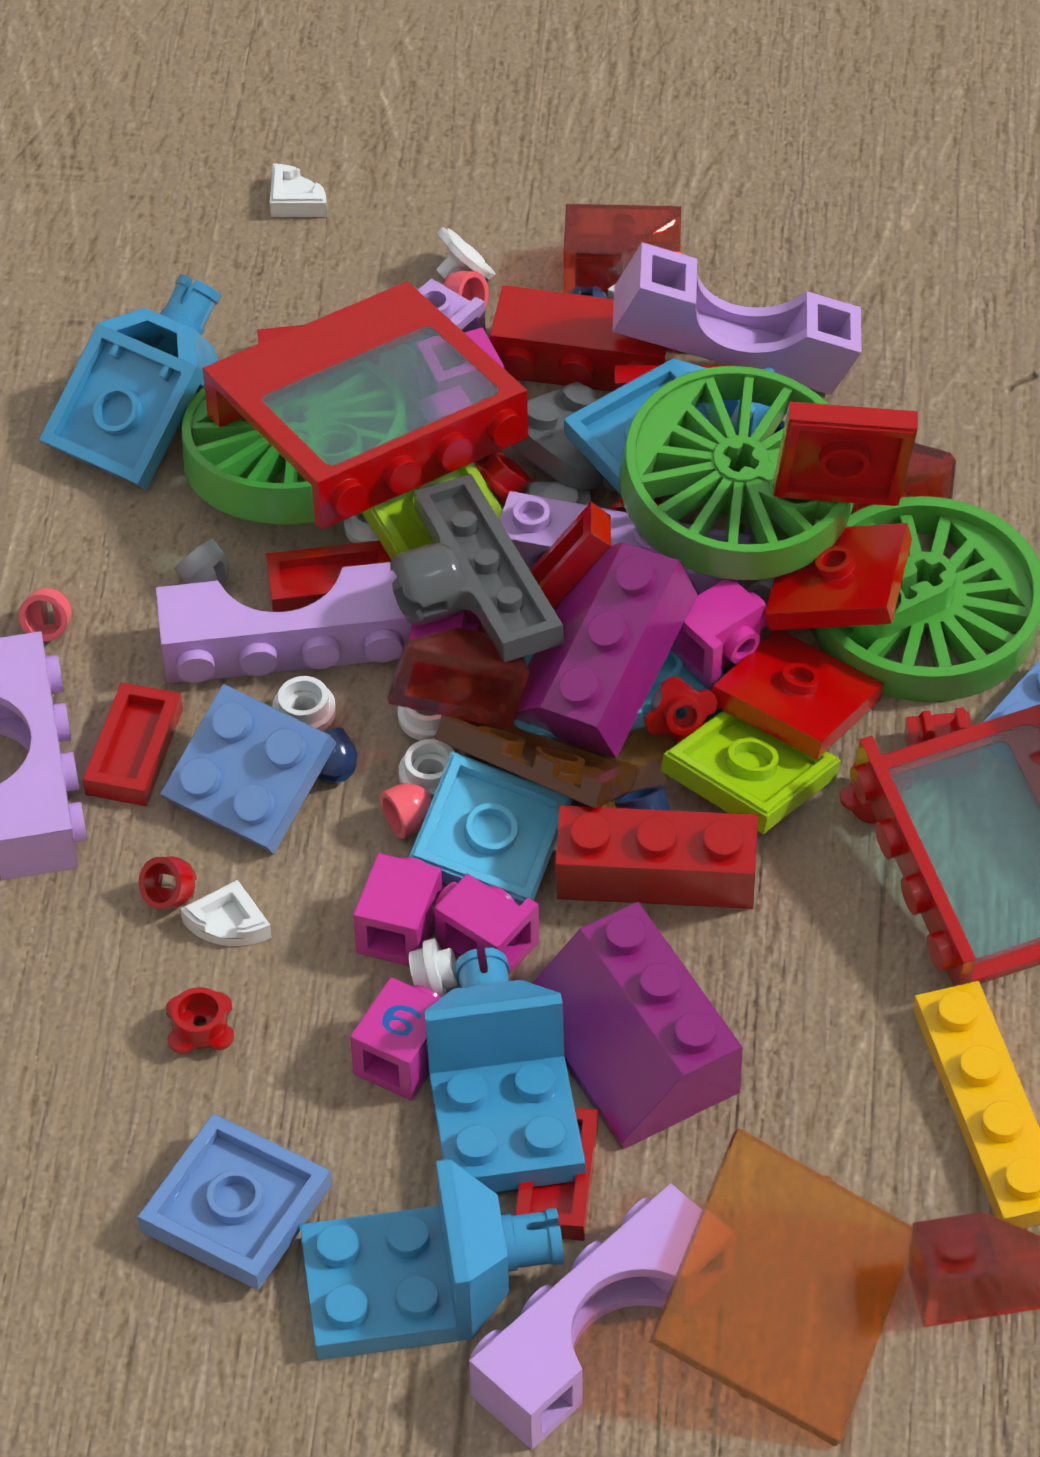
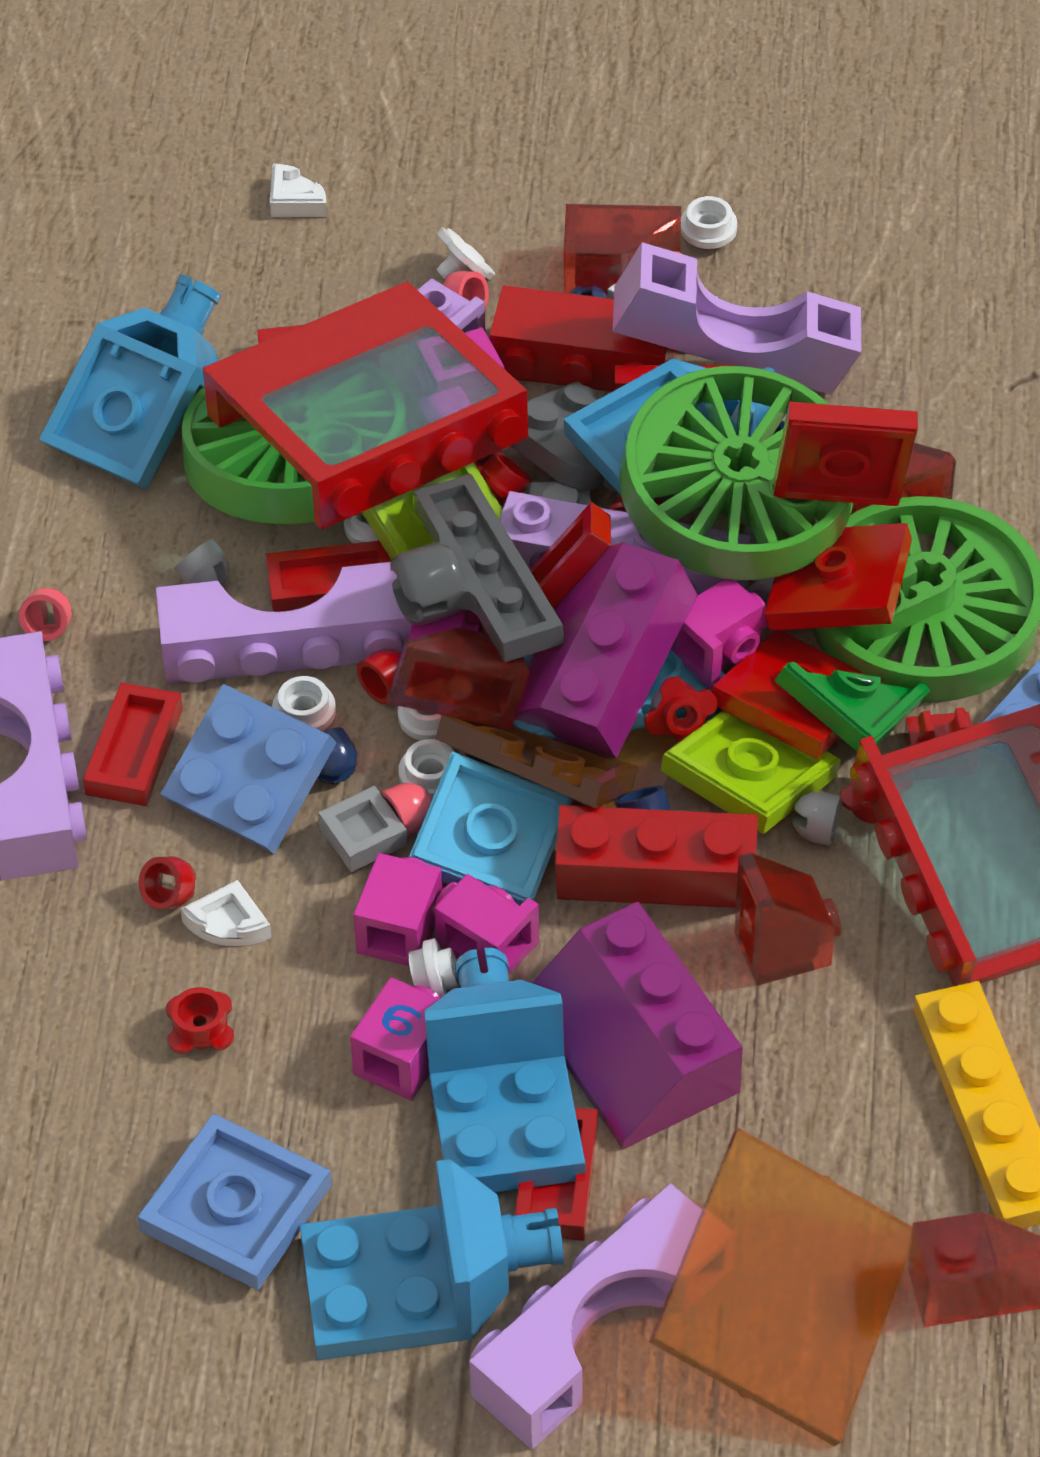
none -> light grey plate [318,785,408,872]
none -> red hinge [356,649,411,704]
none -> white plate [680,196,737,249]
none -> clear red slope [734,853,841,986]
none -> green tile [774,662,931,752]
none -> light grey hinge [792,792,842,846]

